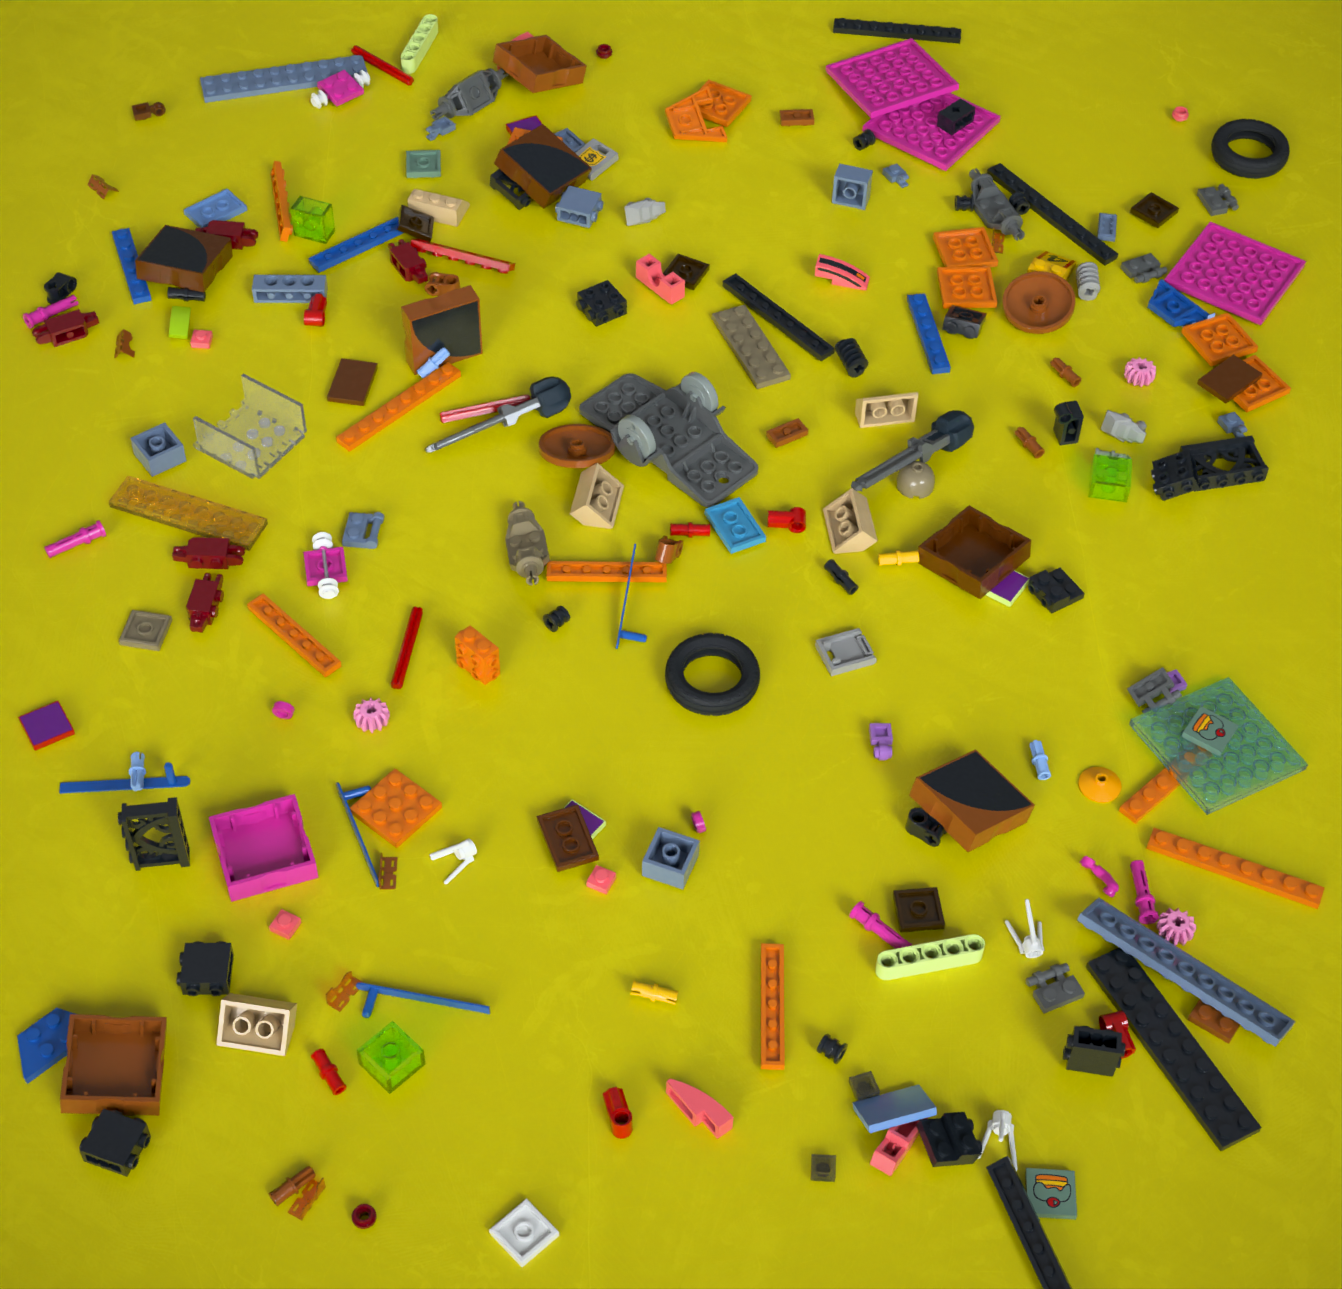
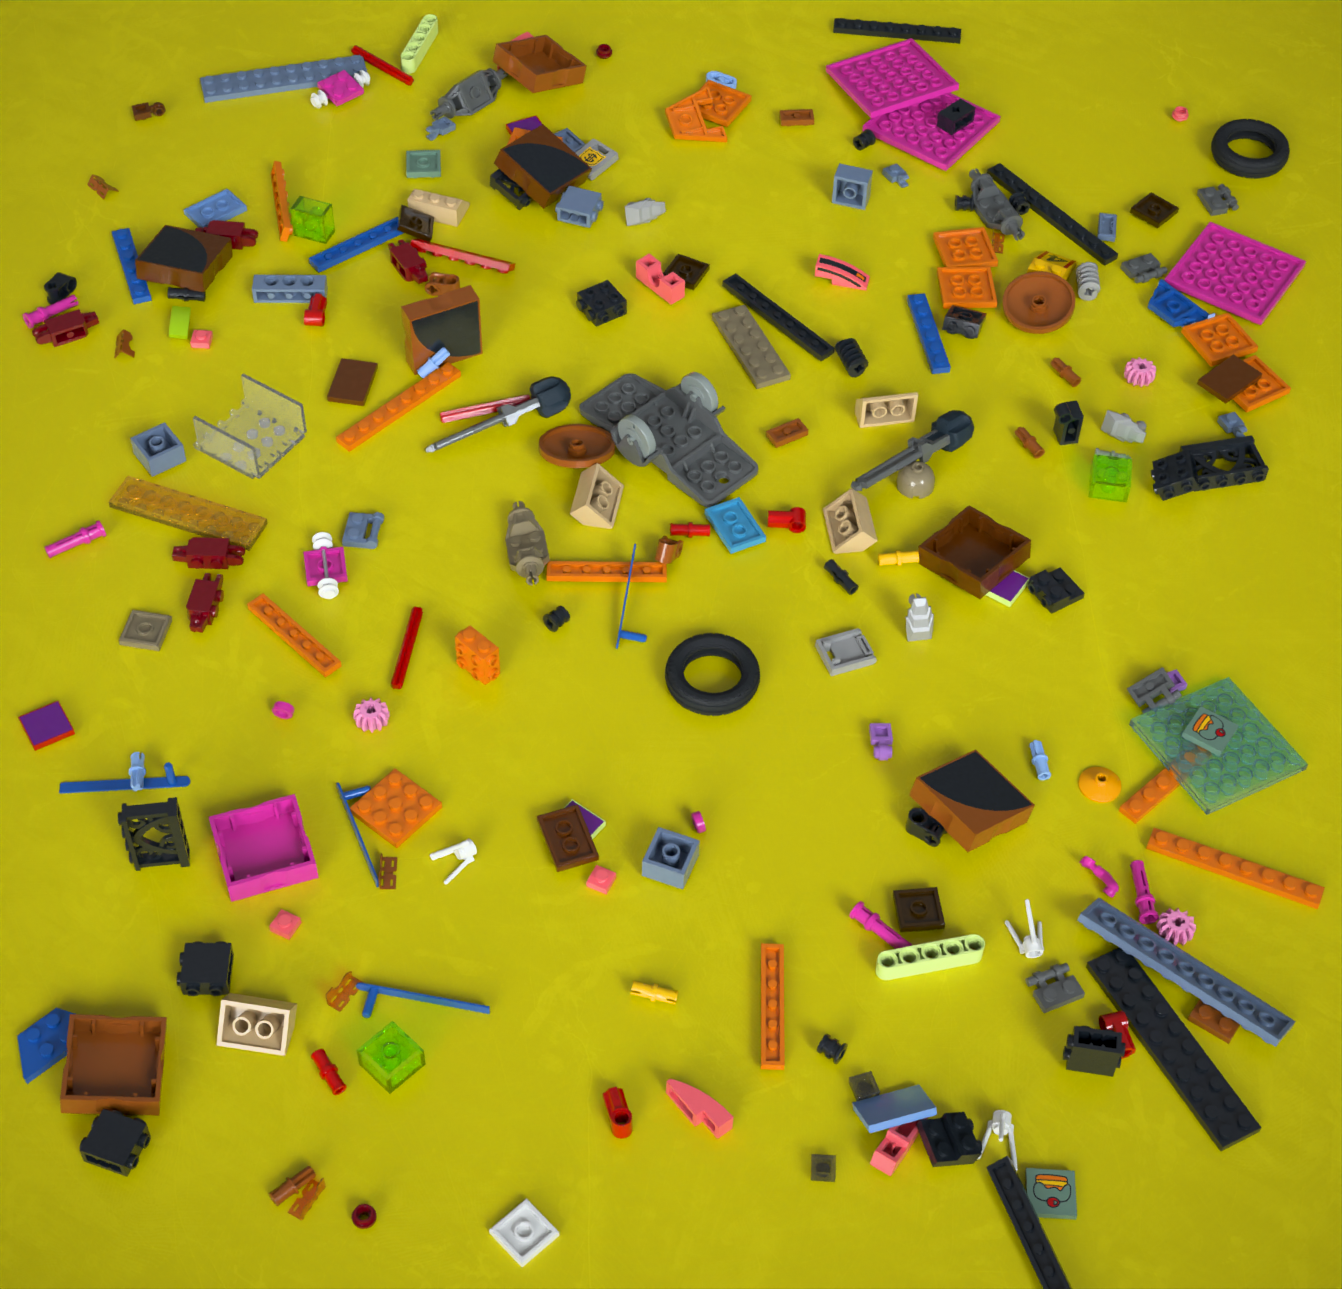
none -> light blue plate [706,71,737,89]
none -> connector [905,593,934,642]

